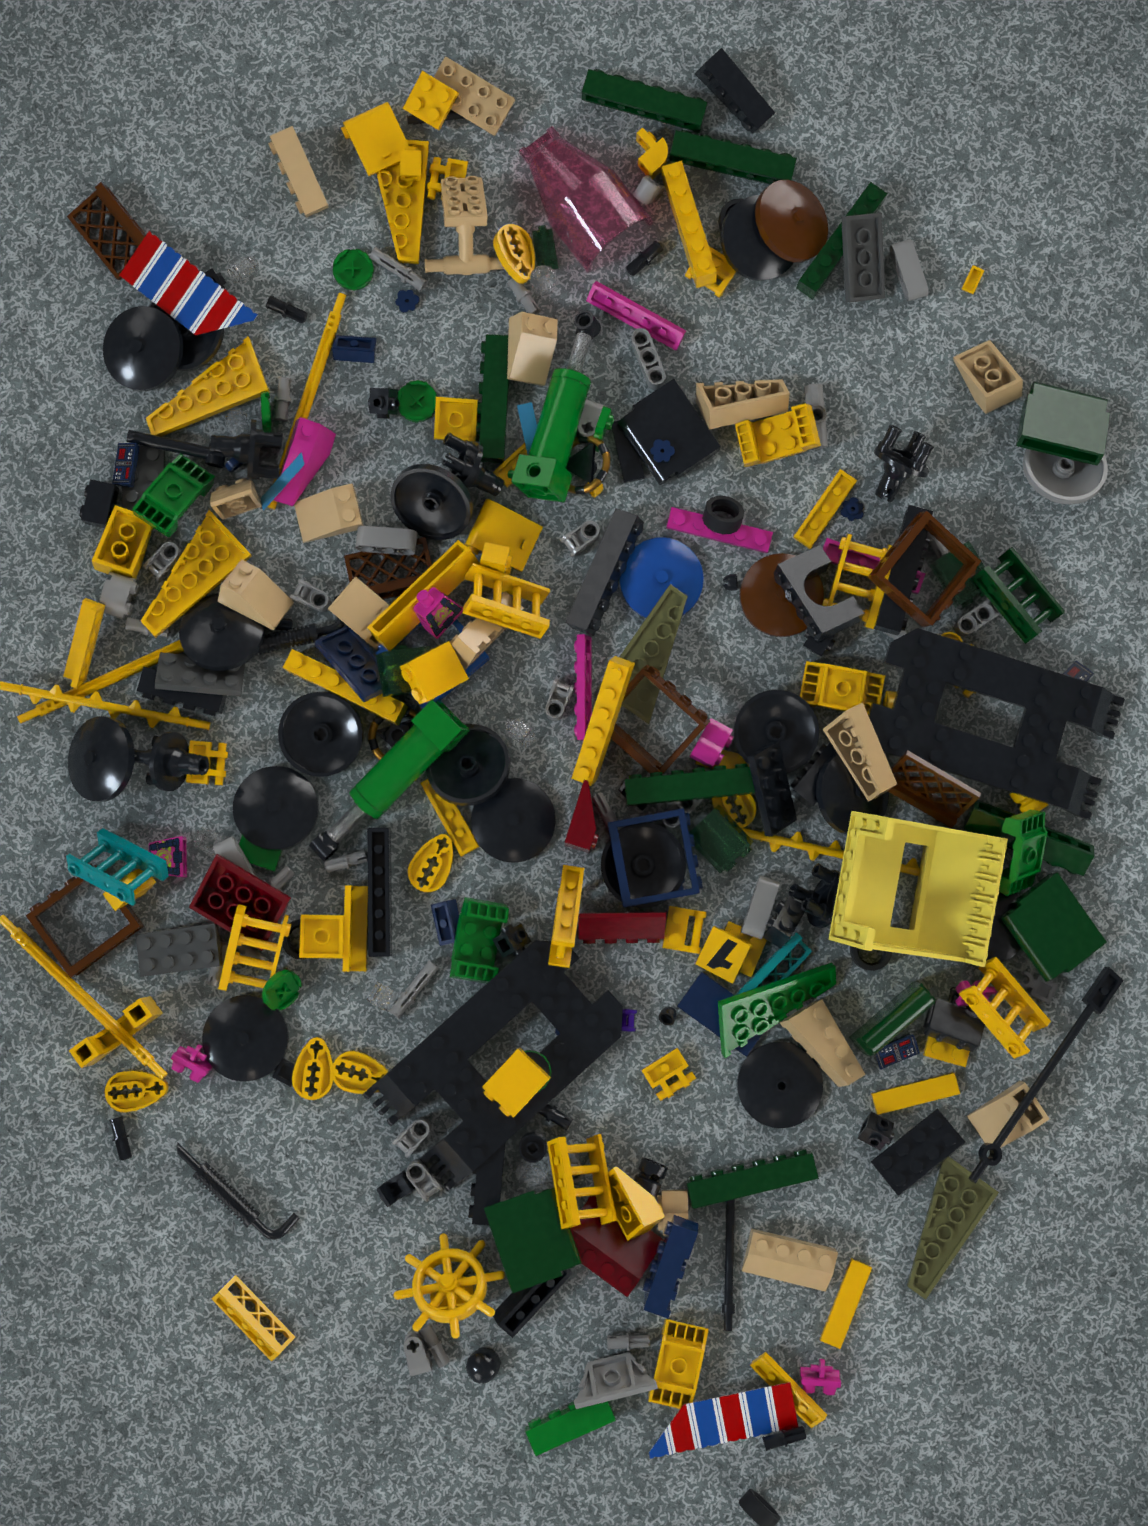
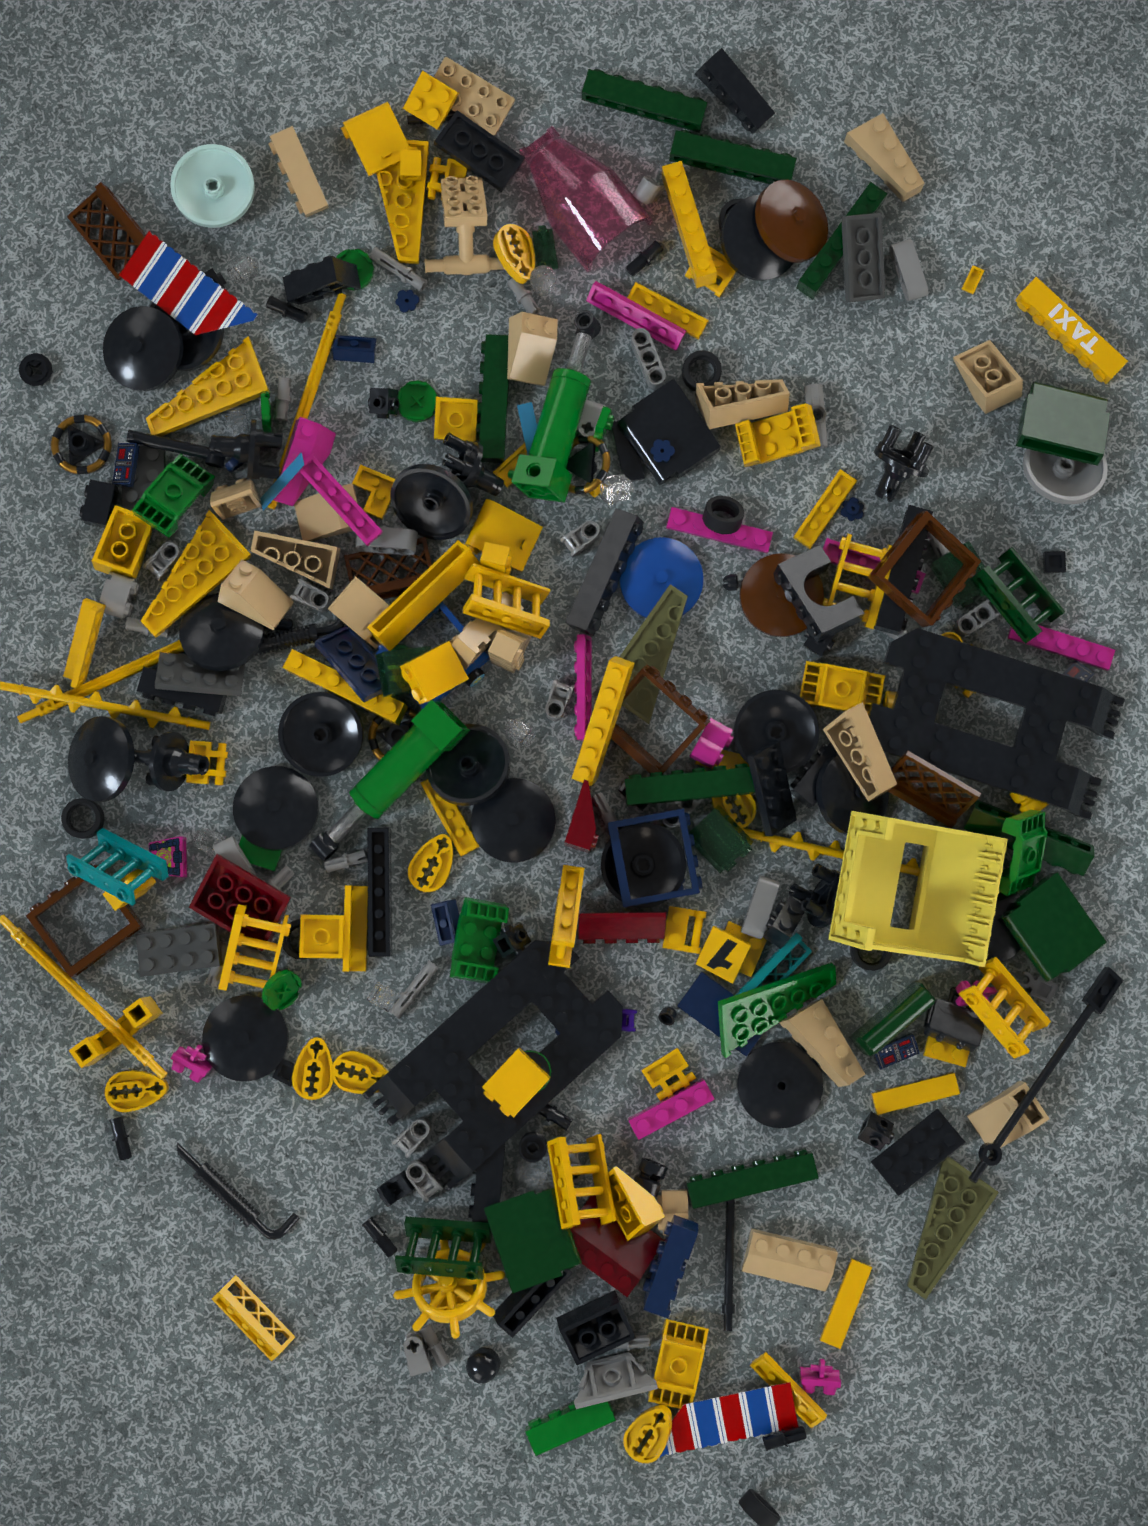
dark pink torso [413,587,463,639] -> none
yellow brick [636,128,668,180] -> none
none -> black gear [19,353,53,387]
none -> black piece [51,415,112,475]
none -> black tyre [61,798,105,839]
none -> light aqua dish [170,144,255,228]
none -> tan wedge [251,530,341,590]
none -> black wedge [283,256,361,305]
none -> dark pink plate [299,454,383,547]
none -> yellow plate [352,464,395,520]
none -> black axle [362,1217,397,1258]
none -> dark green fence [395,1216,492,1280]
none -> black plate [433,110,525,192]
none -> black tile [465,668,485,687]
none -> tan wedge [488,628,532,674]
none -> black slope [556,1290,636,1365]
none -> clear brick [600,474,634,506]
none -> yellow piece [623,1404,672,1463]
none -> yellow tile [627,282,709,340]
none -> dark pink brick [628,1078,714,1140]
none -> black tyre [682,350,722,392]
none -> tan wedge [844,113,925,202]
none -> dark pink plate [1008,625,1115,671]
none -> yellow brick [1015,277,1128,384]
none -> black tile [1043,551,1066,573]

